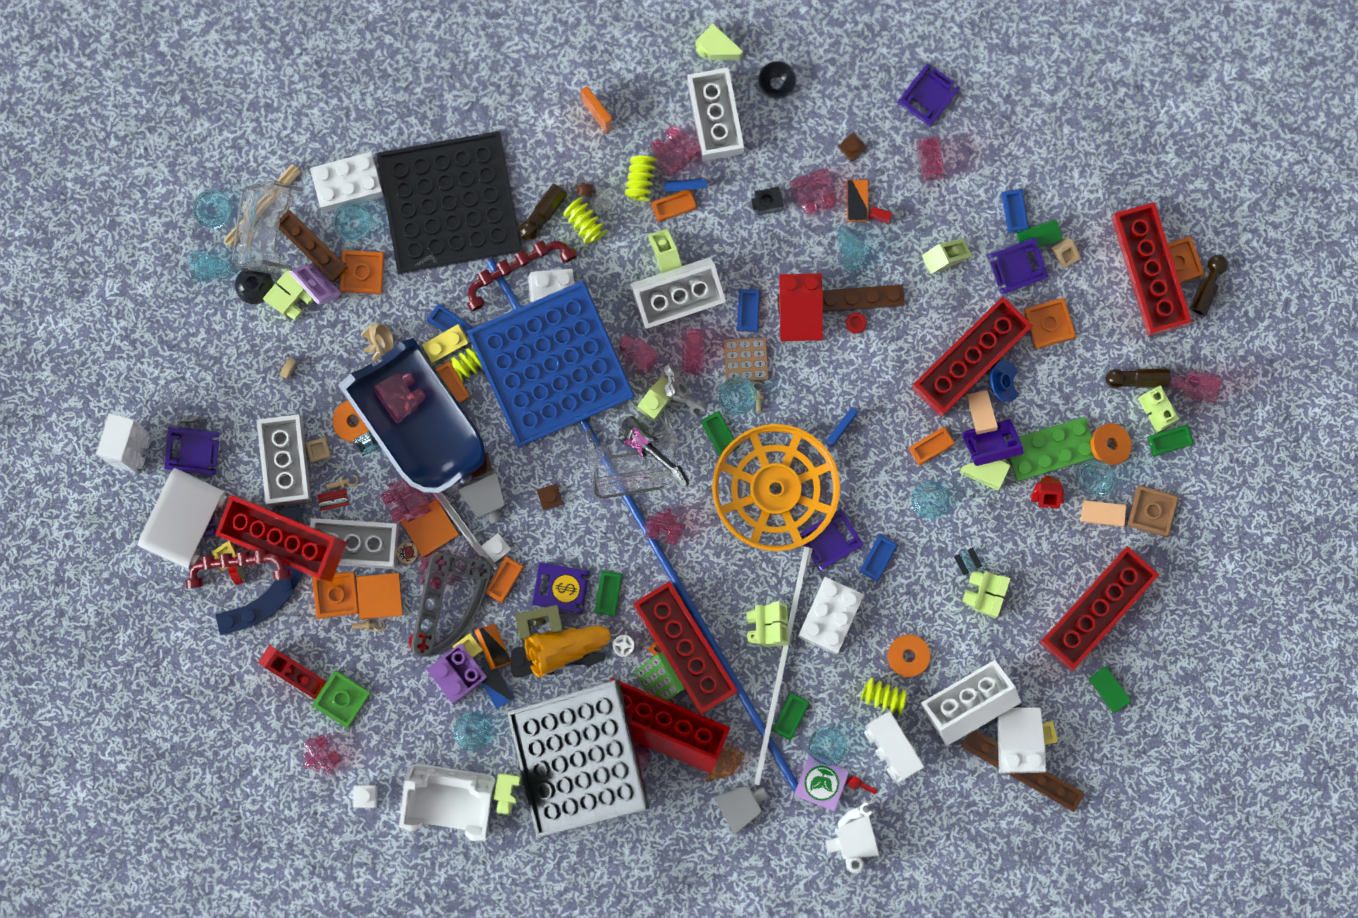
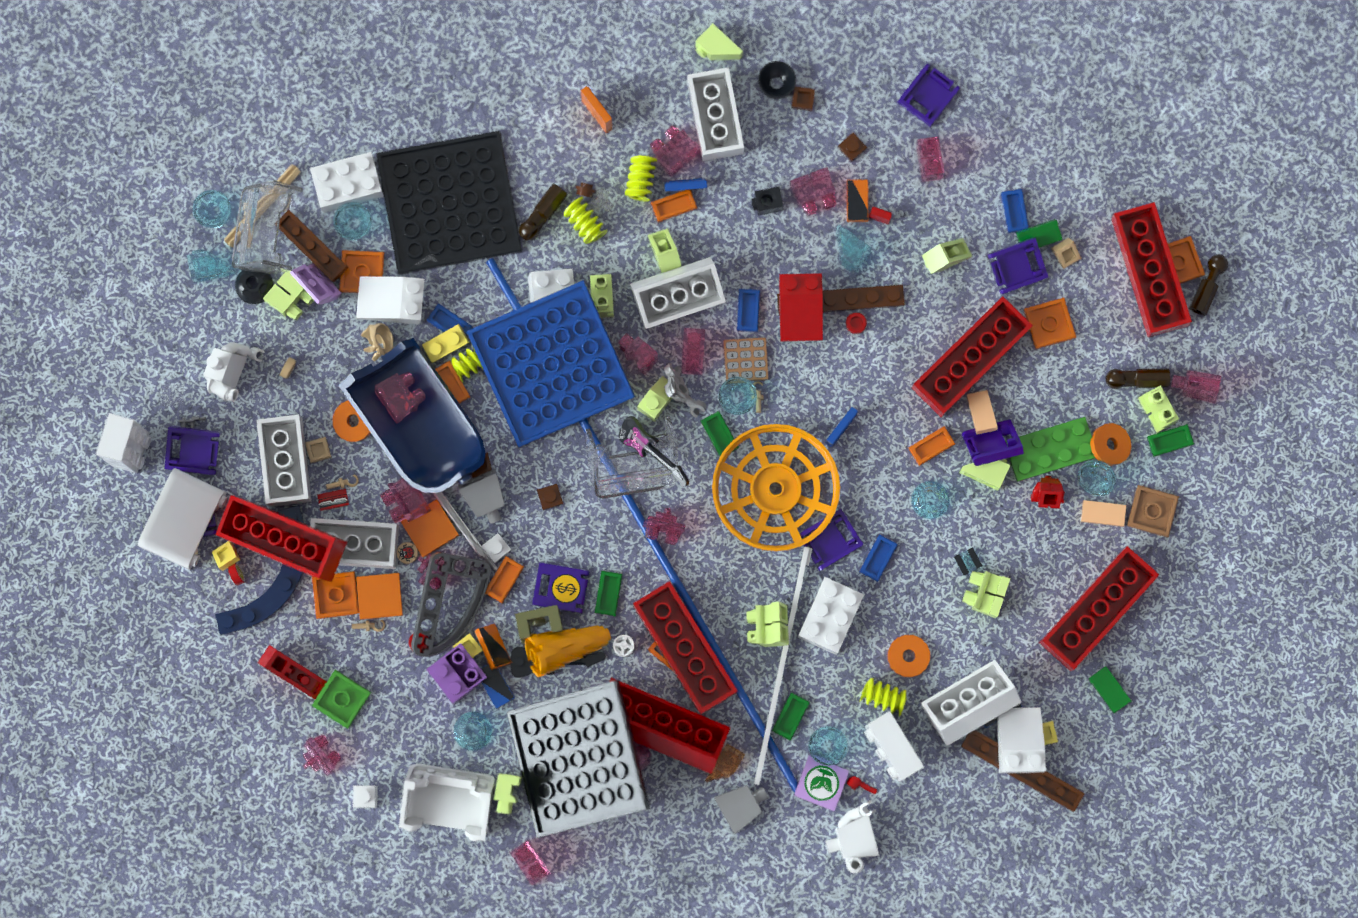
dark red bar [185,549,291,589] -> none
clear light blue tile [353,431,380,456] -> none
dark red bar [467,240,578,312] -> none
tile [634,652,685,701] -> none
blue dish [990,361,1019,402] -> none
none -> white torso [204,342,265,402]
none -> white slope [356,277,424,325]
none -> clear pink hips [509,840,551,886]
none -> yellowish green hips [590,274,614,318]
none -> reddish brown plate [791,86,815,111]

